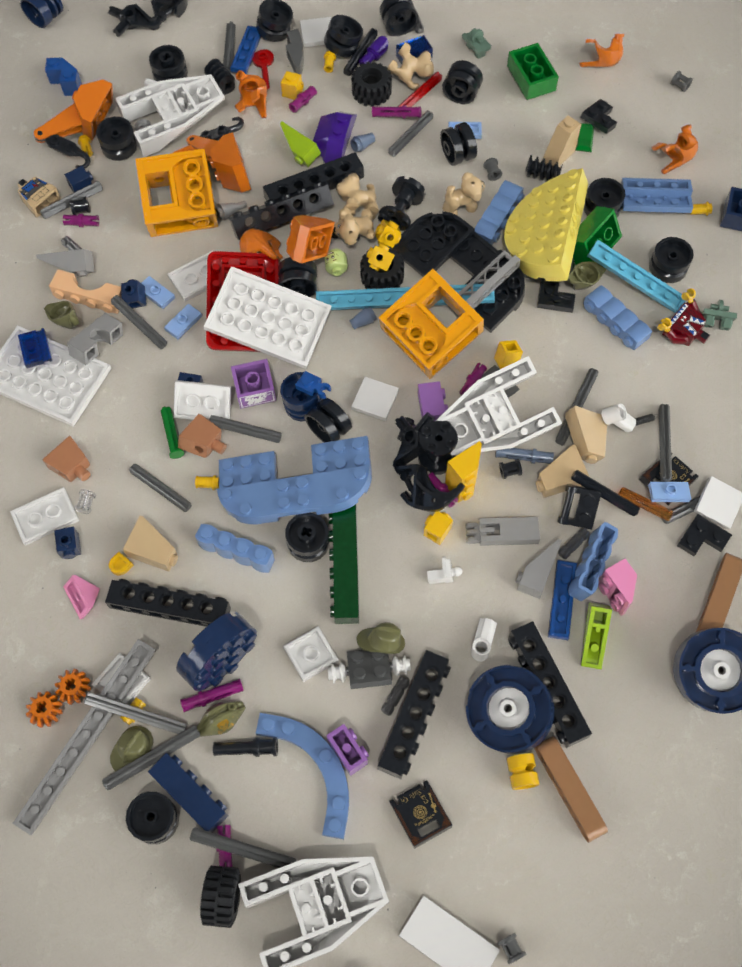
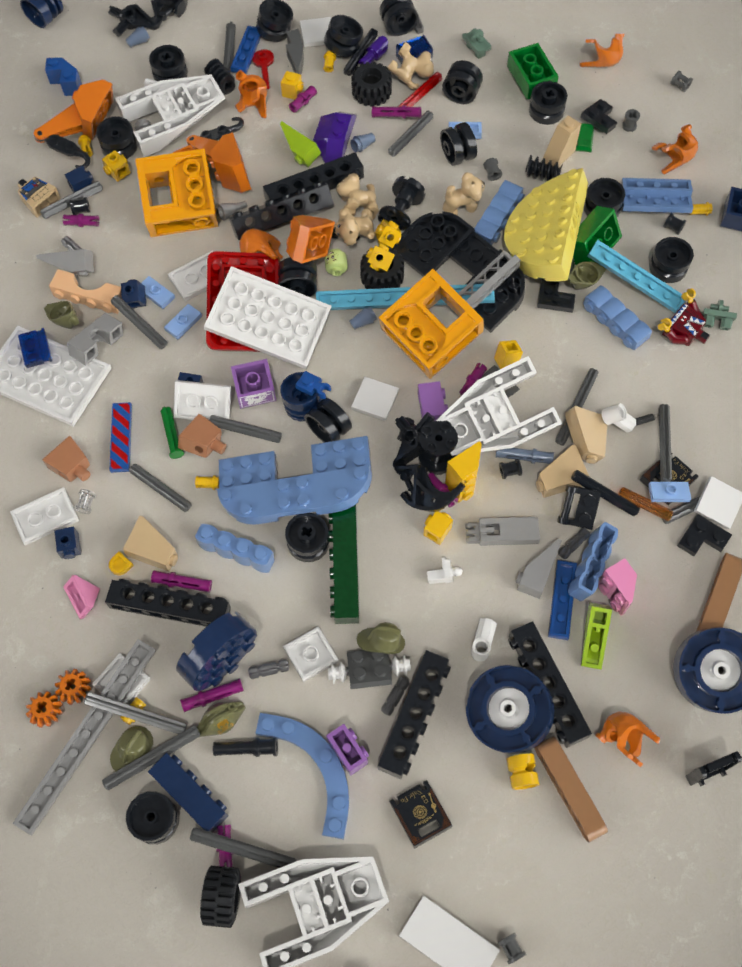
none -> yellow brick [102,150,131,182]
none -> blue tile [109,402,132,473]
none -> sand blue cone [125,26,150,48]
none -> magenta pin [151,570,212,593]
none -> flat silver axle [248,659,289,679]
none -> black wheel [529,81,568,125]
none -> orange piece [595,711,660,767]
none -> dark grey bush [622,109,640,132]
none -> black bush [663,213,687,235]
none -> black container [685,751,742,786]

